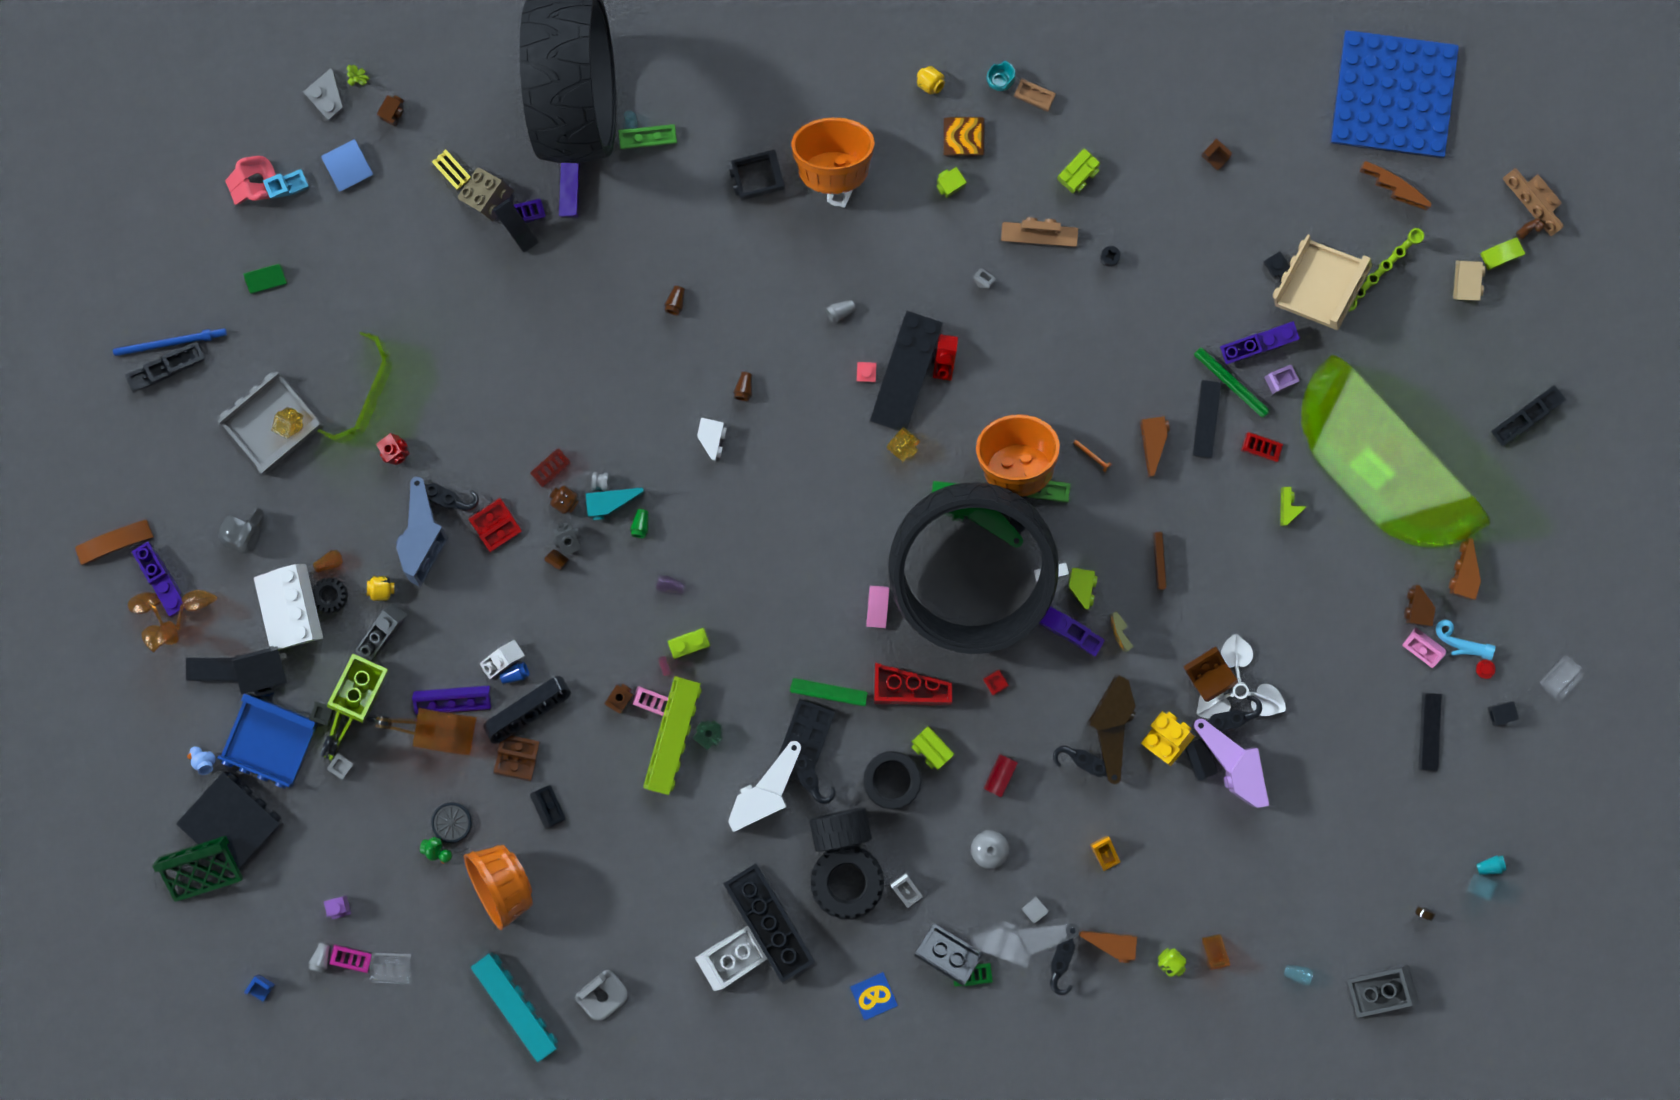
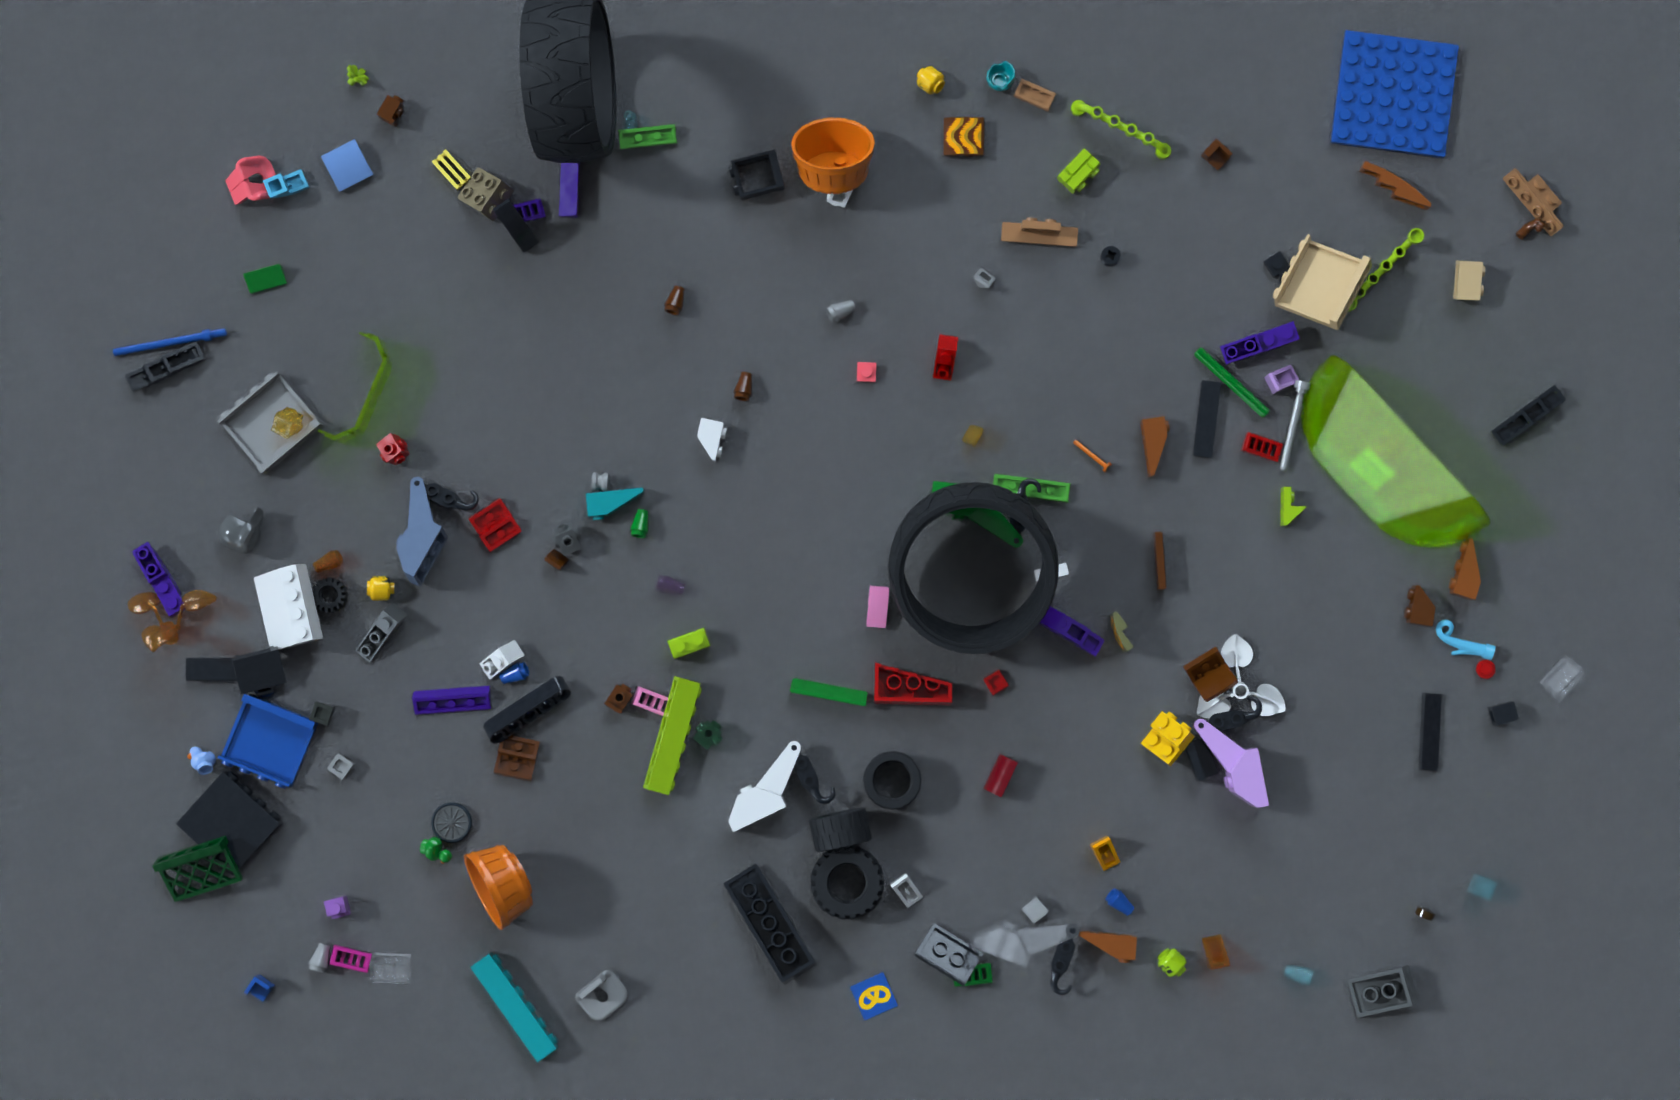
dark orange slope [75,519,154,565] -> none
light grey wing [304,68,344,121] -> none
lime slope [321,654,388,761] -> none
clear orange slope [365,708,476,755] -> none
clear red slope [530,447,572,488] -> none
black slope [530,784,566,829] -> none
reddish brown head [549,485,579,514] -> none
clear pink tile [658,656,672,676] -> none
white slope [695,926,767,991] -> none
black plate [778,699,835,781] -> none
black slope [870,310,943,433] -> none
clear yellow brick [886,427,921,462] -> none
lime brick [911,726,954,770] -> none
lime brick [936,167,967,198] -> none
light grey cylinder [971,830,1009,869] -> none
orange piece [976,414,1060,497] -> none
dark brown slope [1053,675,1136,784] -> none
lime slope [1068,567,1098,610] -> none
bright pink slope [1402,628,1446,668] -> none
teal cone [1476,855,1507,875] -> none
lime slope [1480,237,1525,270] -> none
none -> clear yellow slope [962,425,984,447]
none -> lime bar [1071,100,1171,159]
none -> blue cone [1105,888,1134,916]
none -> light grey piece [1280,380,1311,471]

